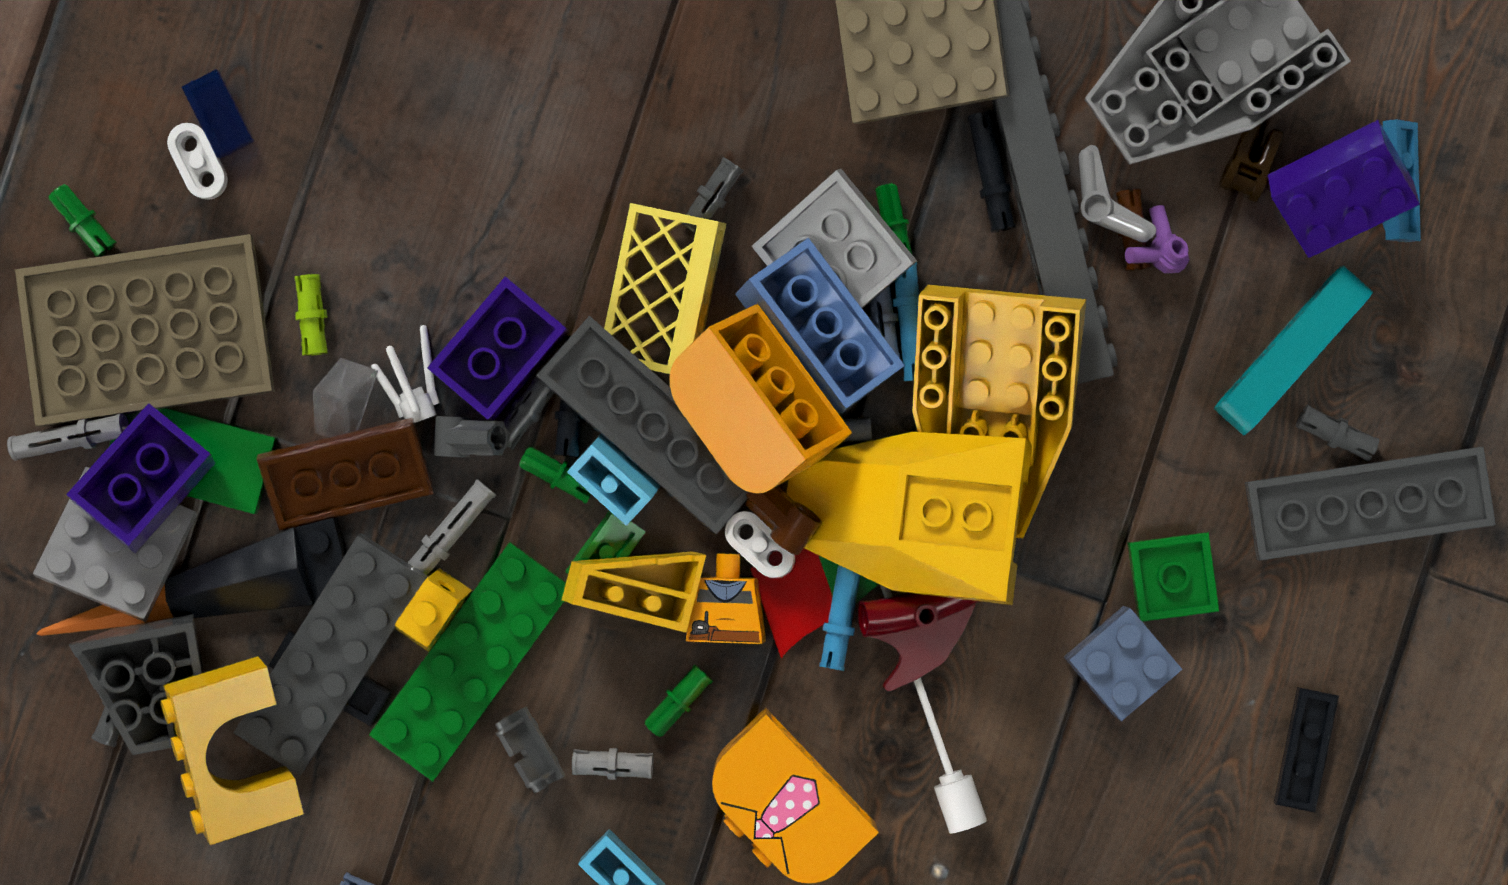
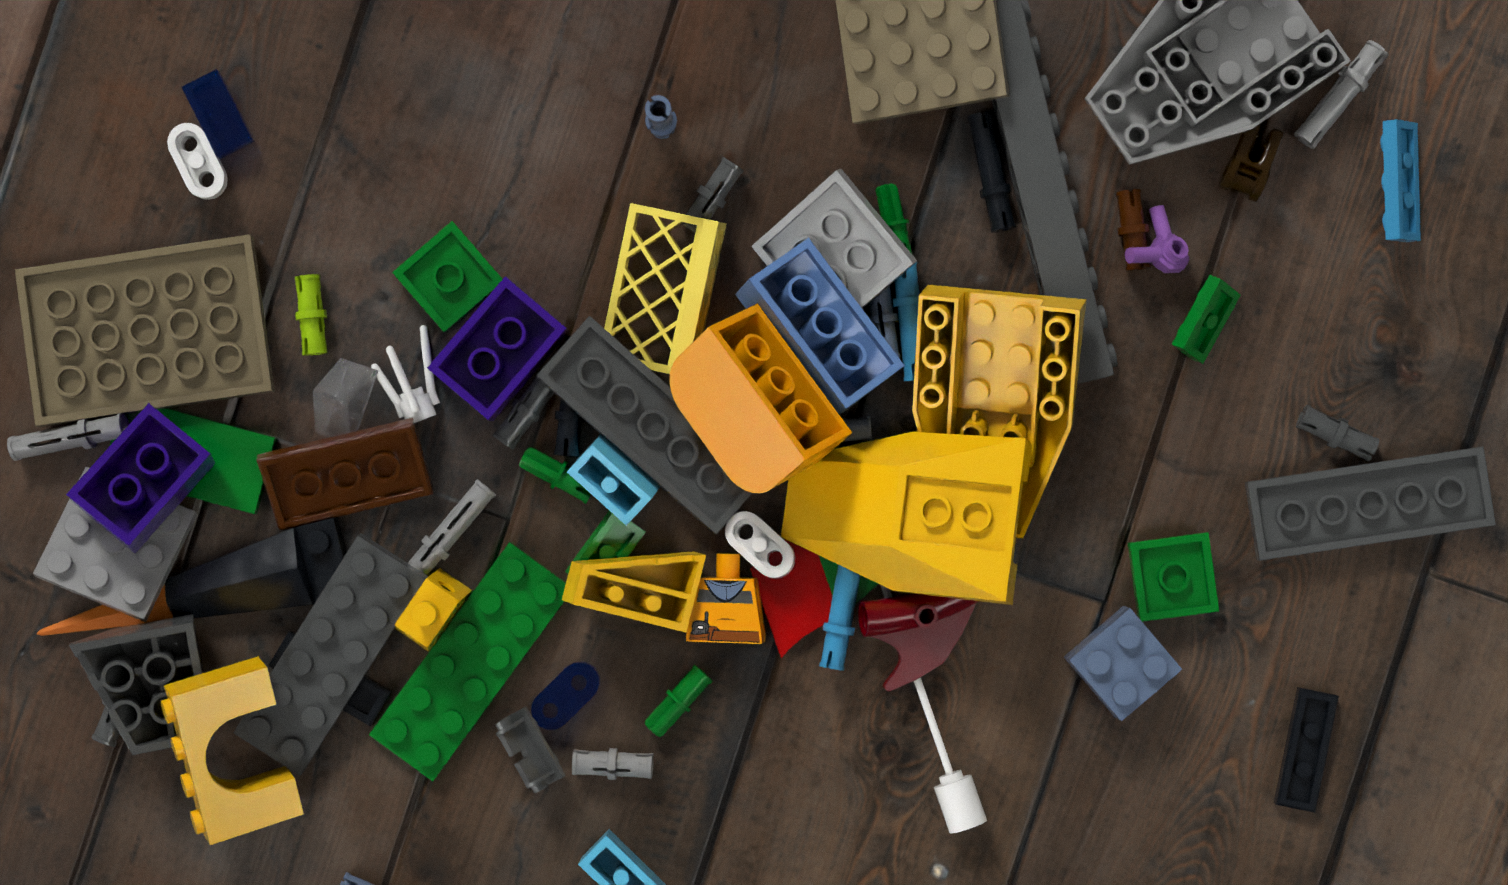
green axle [48,184,117,257] -> none
dark grey piece [434,416,510,458] -> none
light orange brick [712,708,879,884] -> none
reddish brown piece [745,486,822,555] -> none
light grey piece [1078,145,1156,242] -> none
teal beam [1214,265,1373,436] -> none
dark purple brick [1268,120,1420,258] -> none
none -> green plate [392,221,503,333]
none -> clear blue plate [531,661,600,730]
none -> sand blue pin [645,95,677,139]
none -> green plate [1172,275,1241,364]
none -> light grey pin [1294,40,1389,149]

